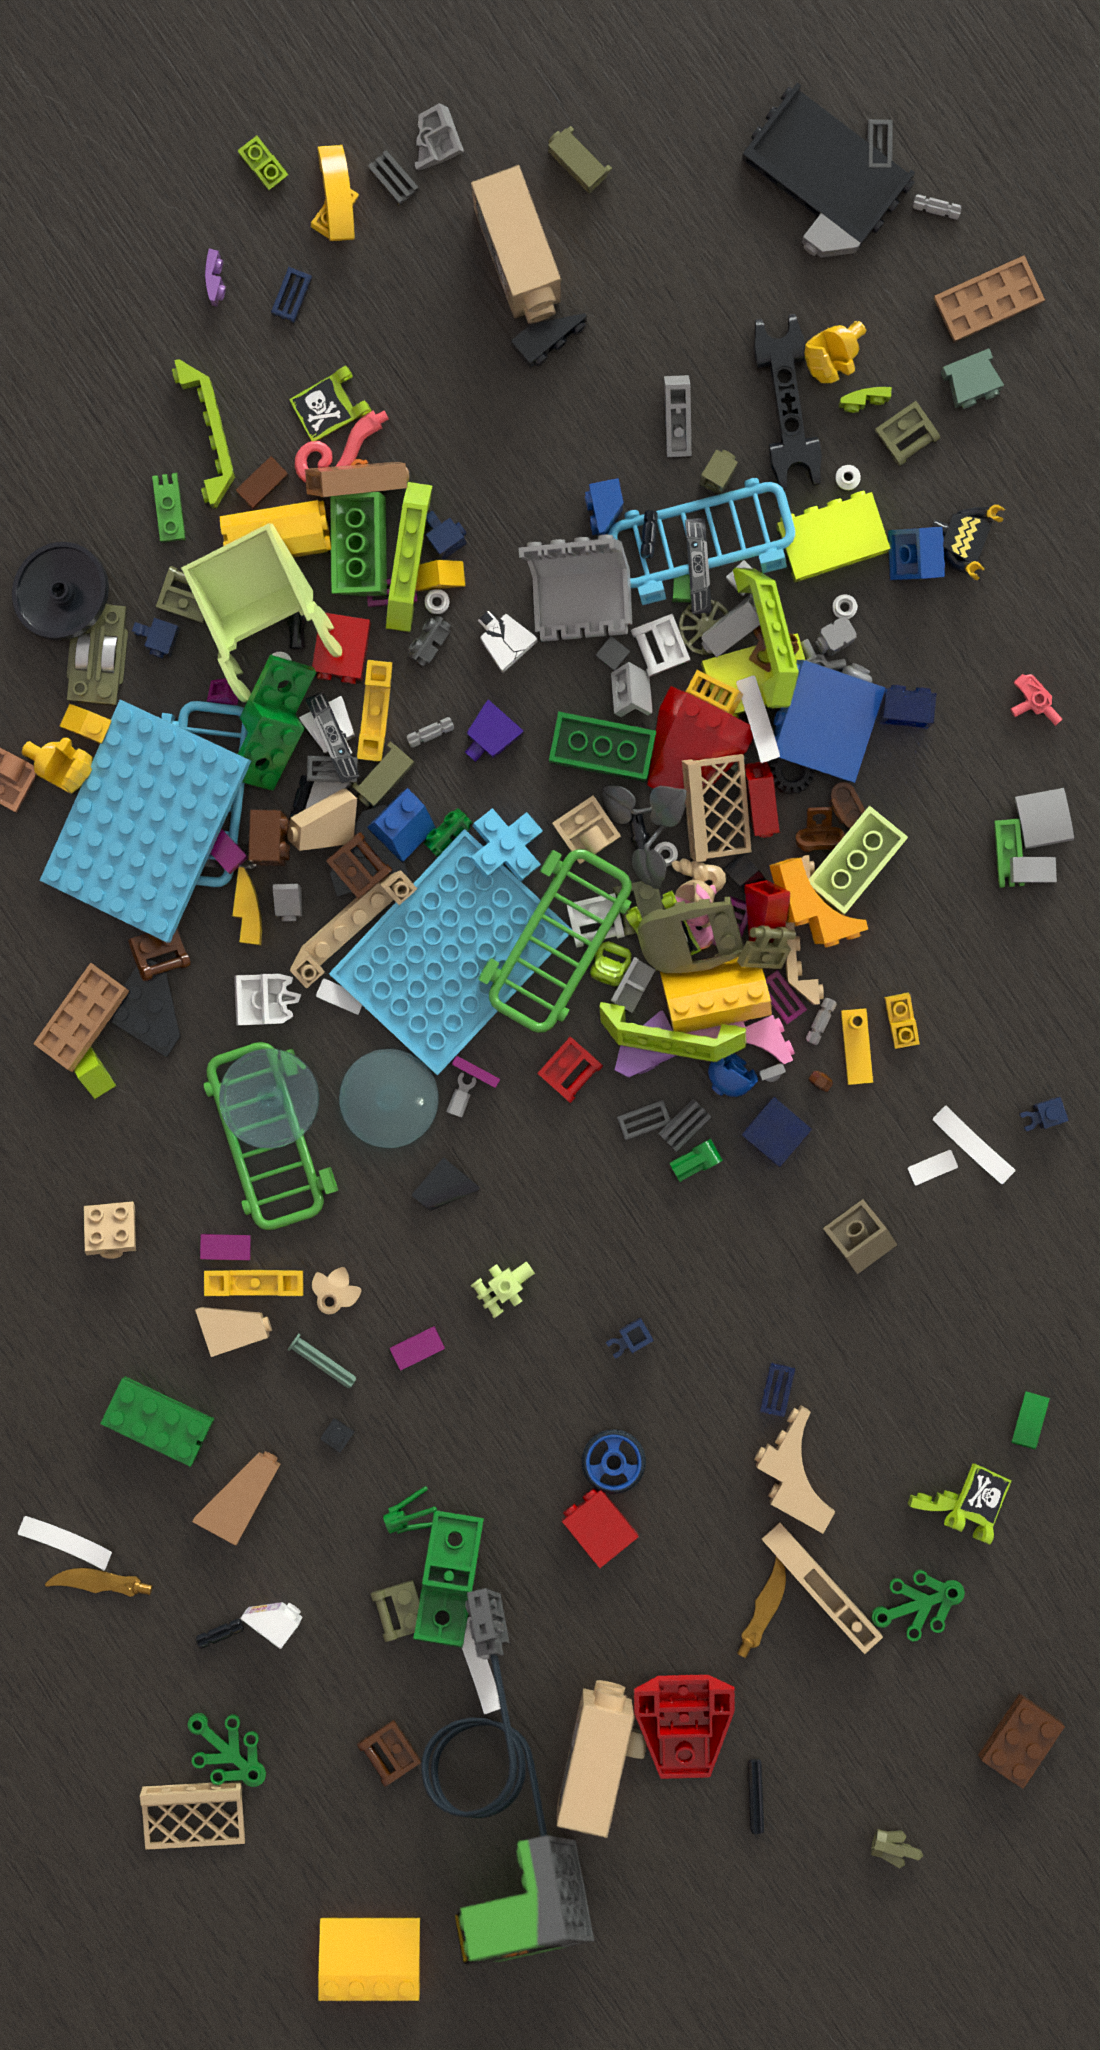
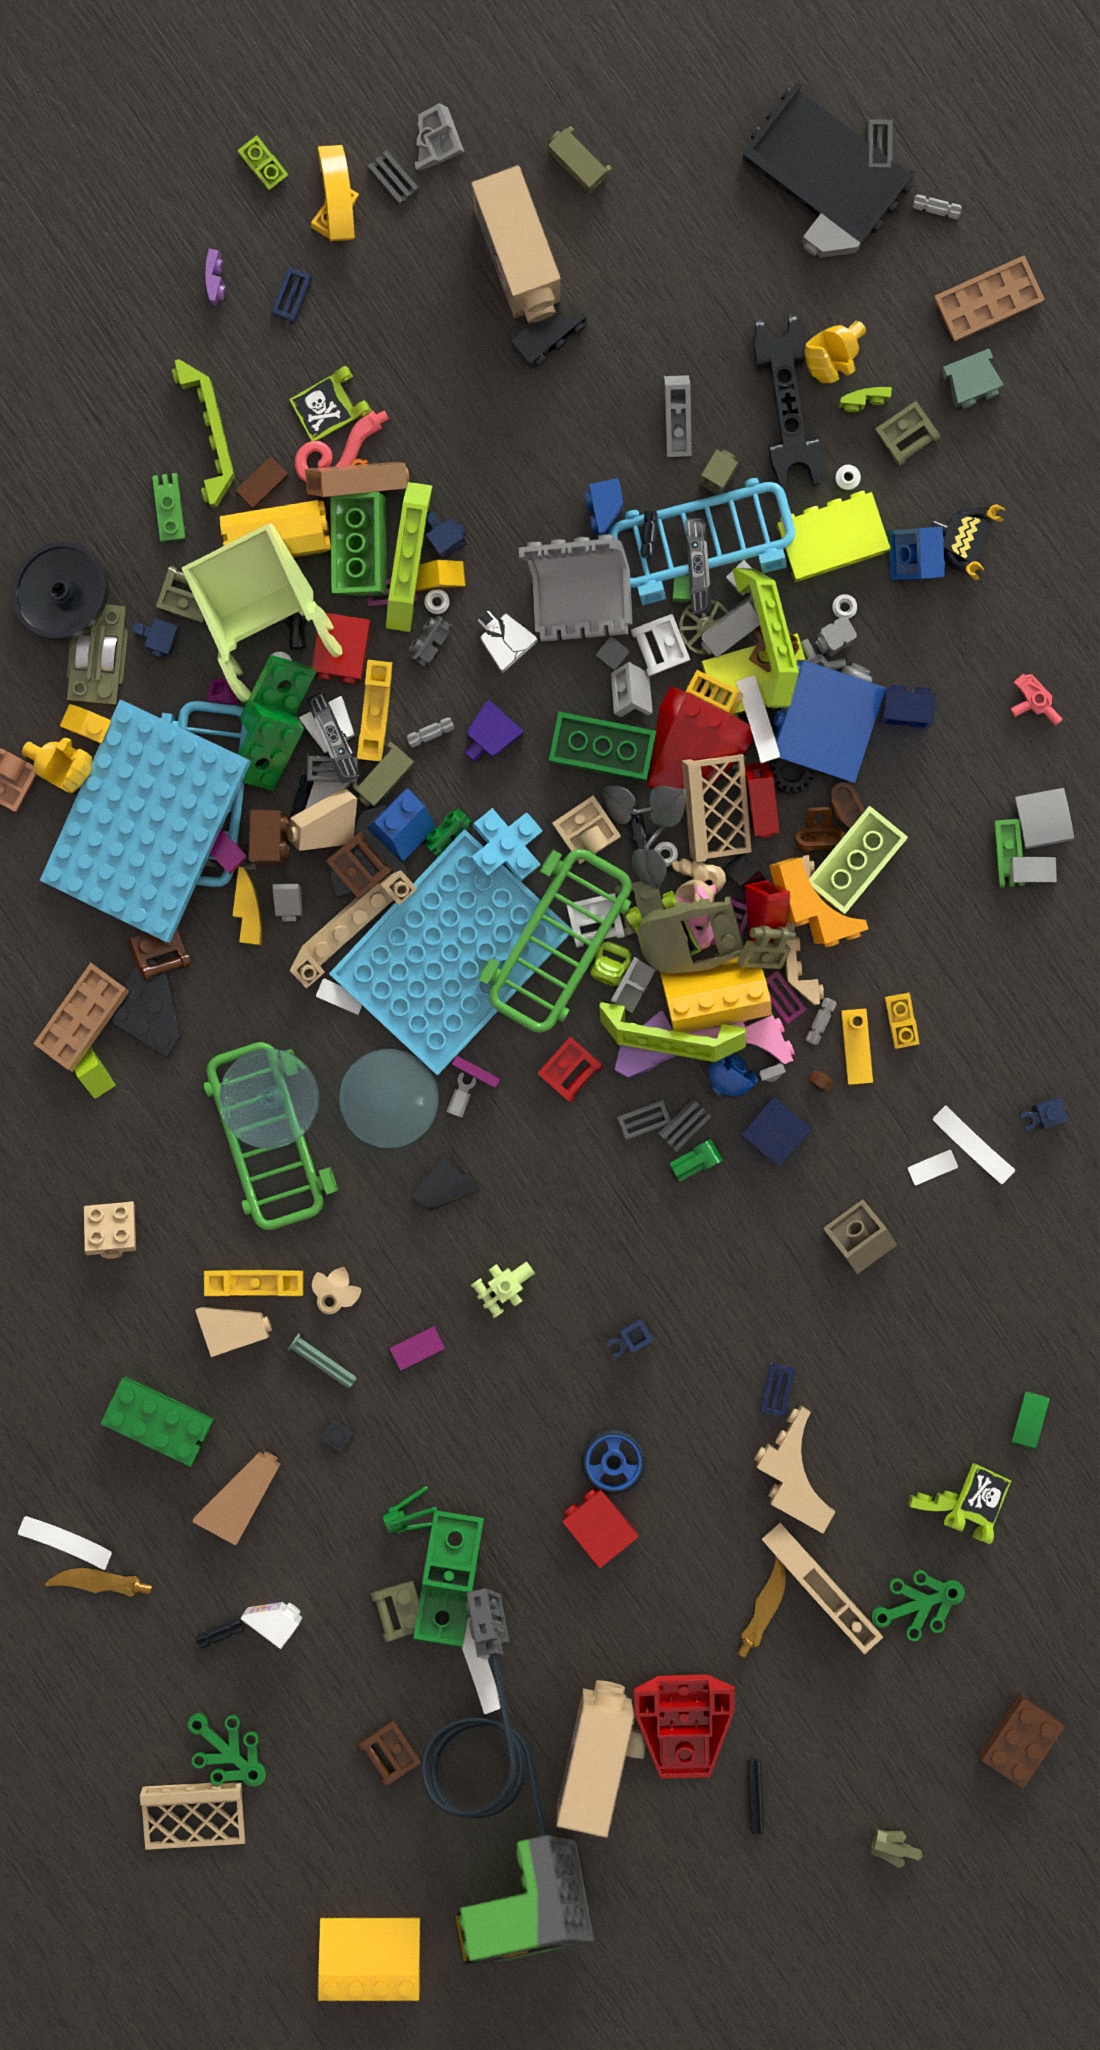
magenta tile [200,1234,251,1260] -> none
white plate [234,974,301,1025] -> none

